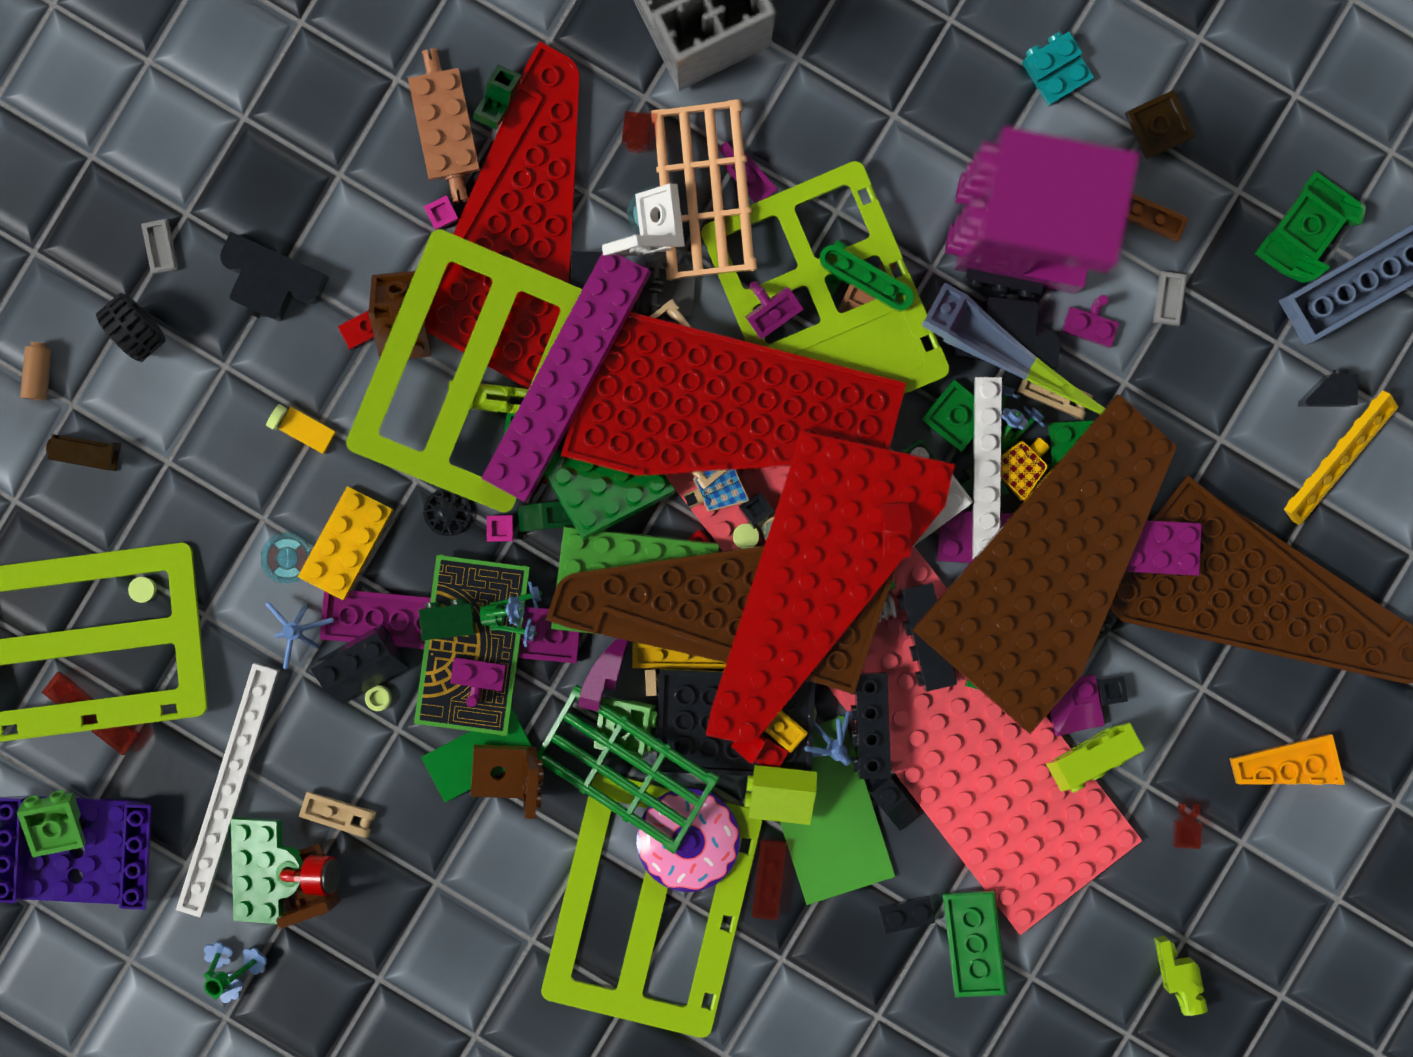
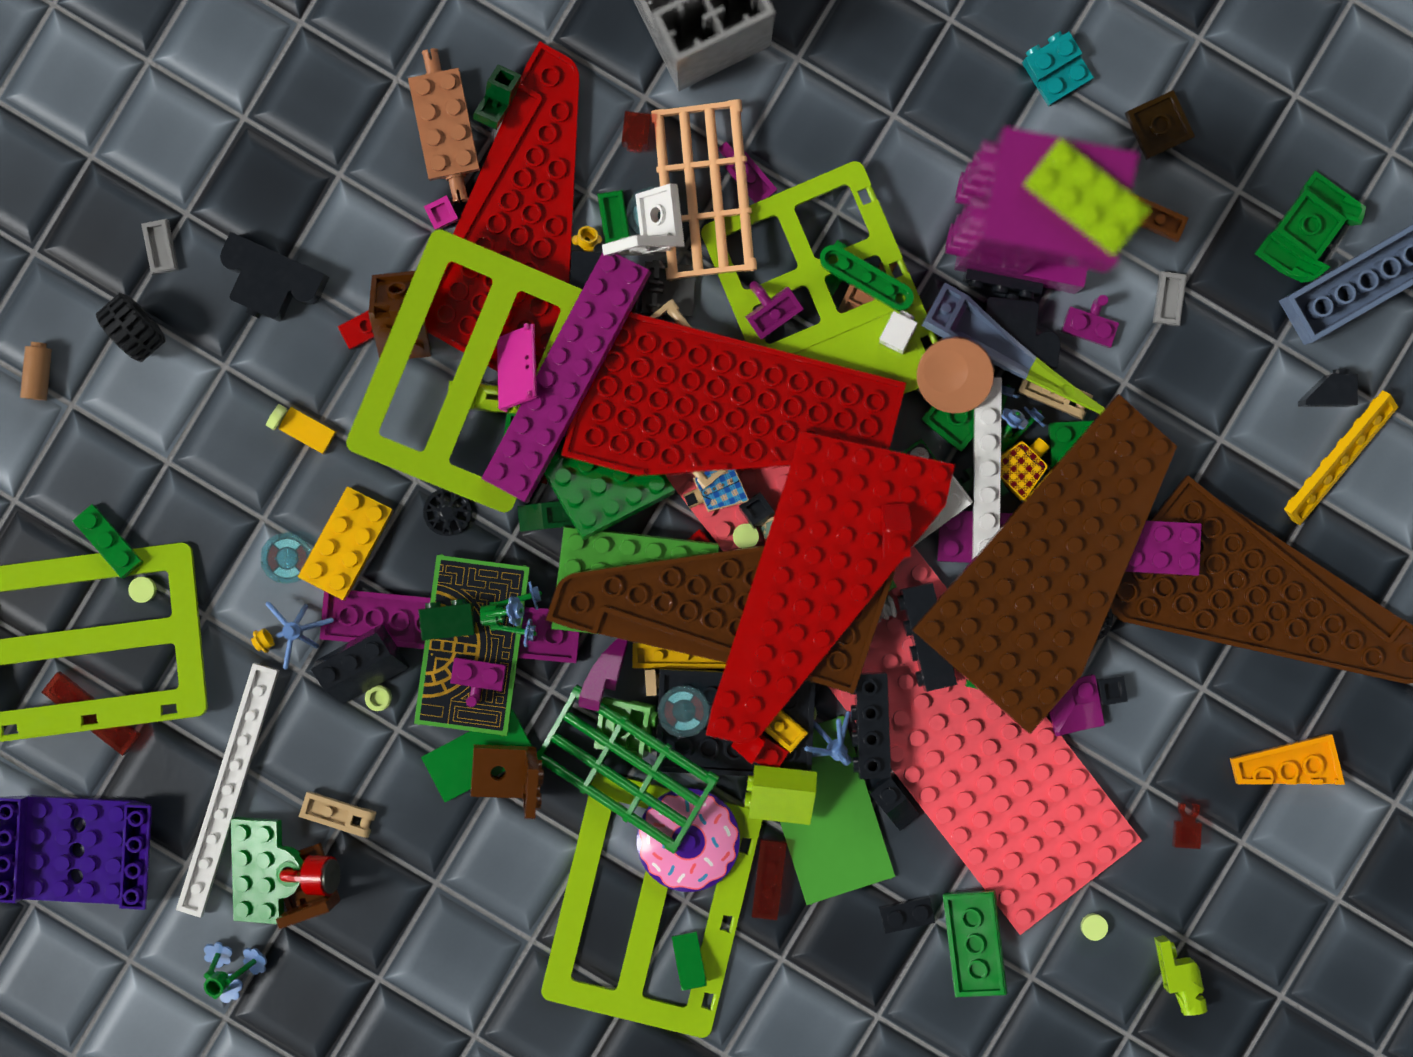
bright green plate [17,790,86,857] -> none
dark brown window [46,434,121,471] -> none
dark pink plate [487,515,514,542] -> none
lime wedge [1046,722,1145,793] -> none
none -> green plate [72,504,143,579]
none -> yellow plate [251,628,275,653]
none -> dark pink door [497,323,536,412]
none -> yellow plate [572,226,602,252]
none -> green tile [597,190,630,244]
none -> clear light blue tile [658,685,710,738]
none -> green slope [672,931,707,991]
none -> white brick [879,311,917,354]
none -> nougat piece [917,336,994,413]
none -> lime plate [1023,138,1150,256]
none -> yellowish green tile [1081,913,1108,941]

